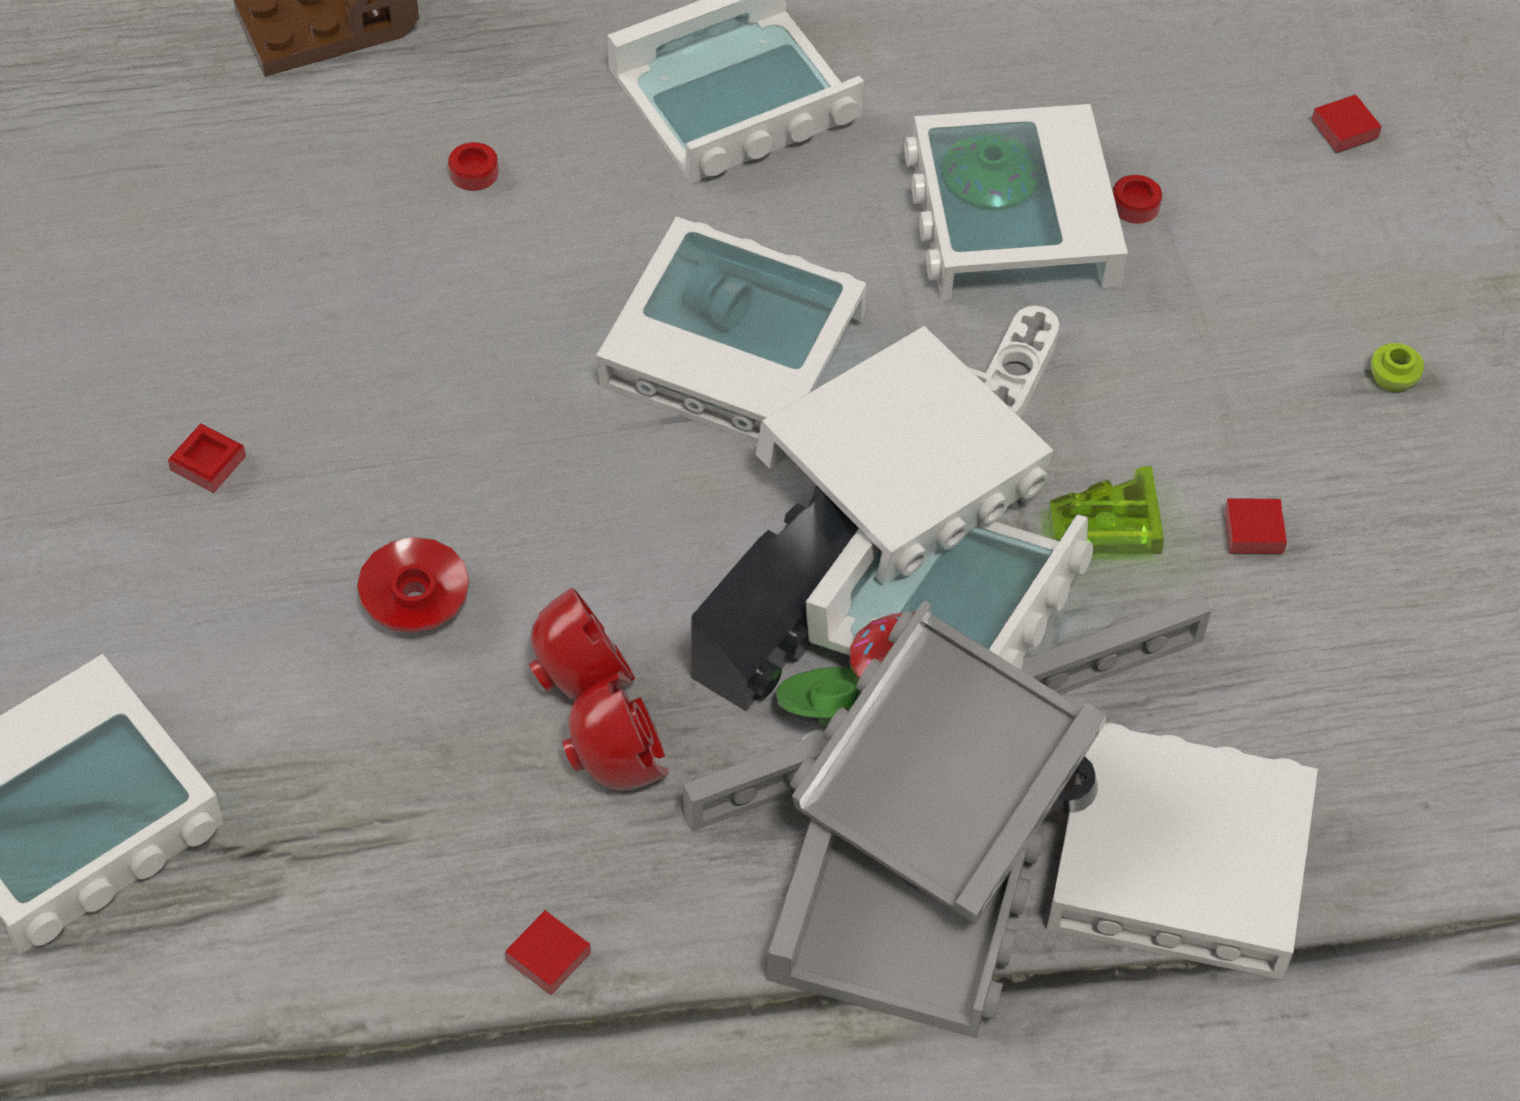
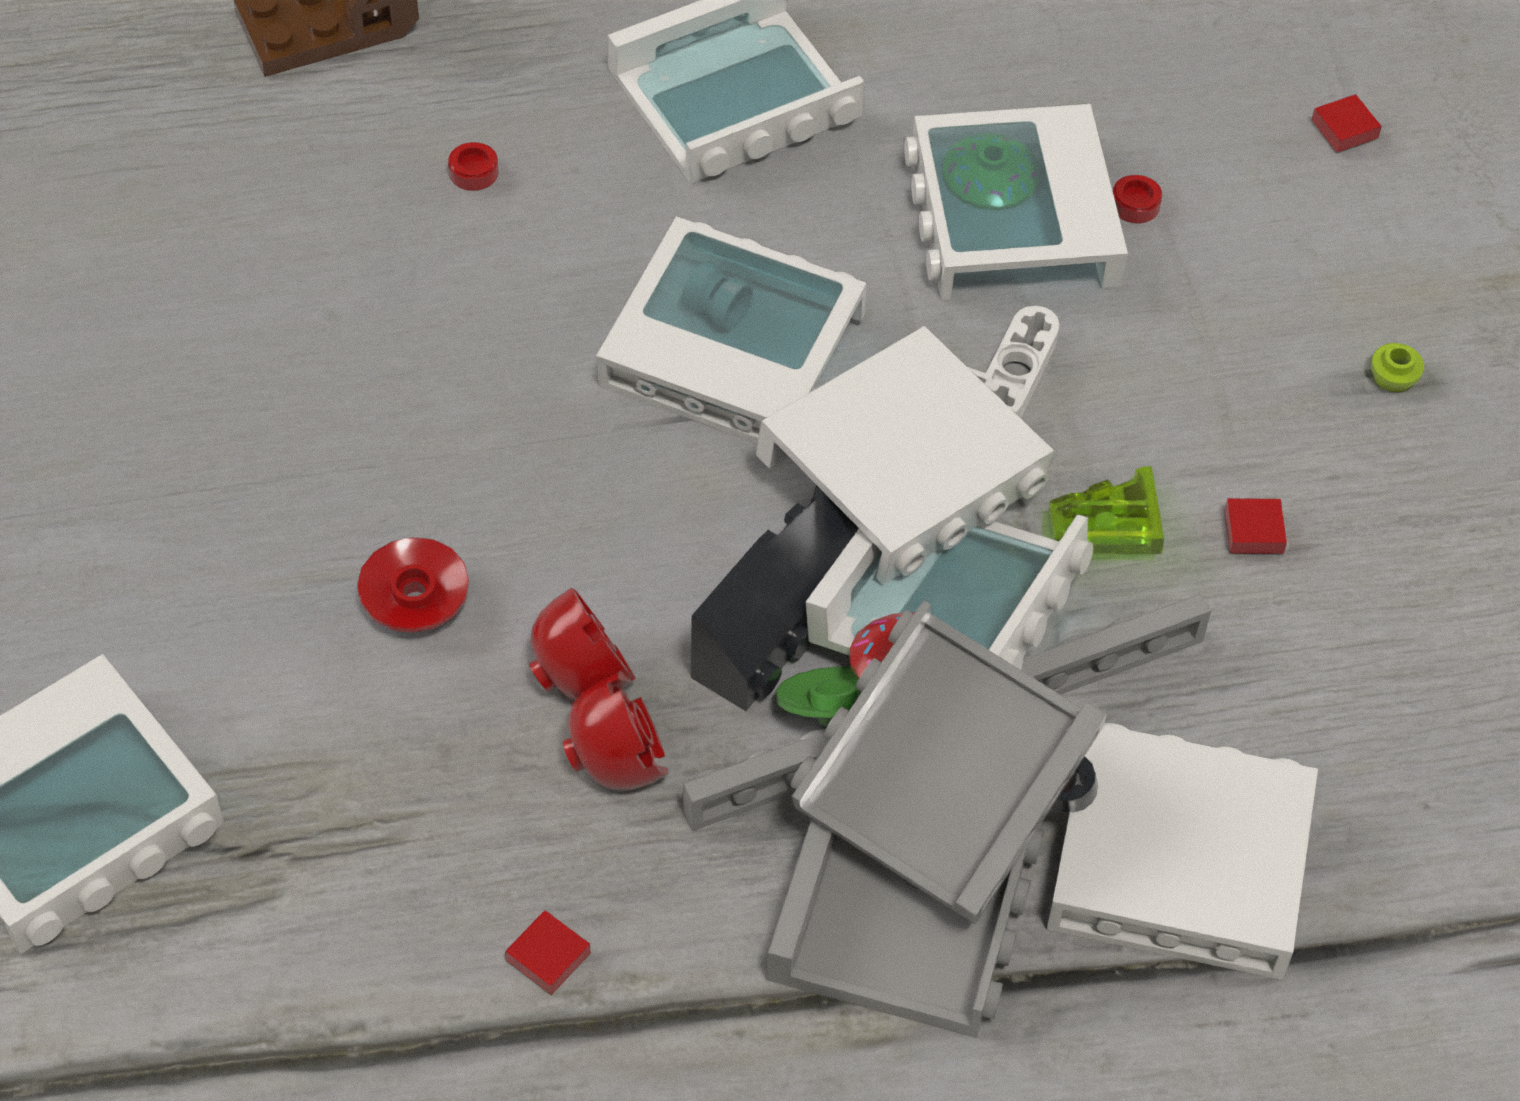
red tile [168,423,246,493] -> none

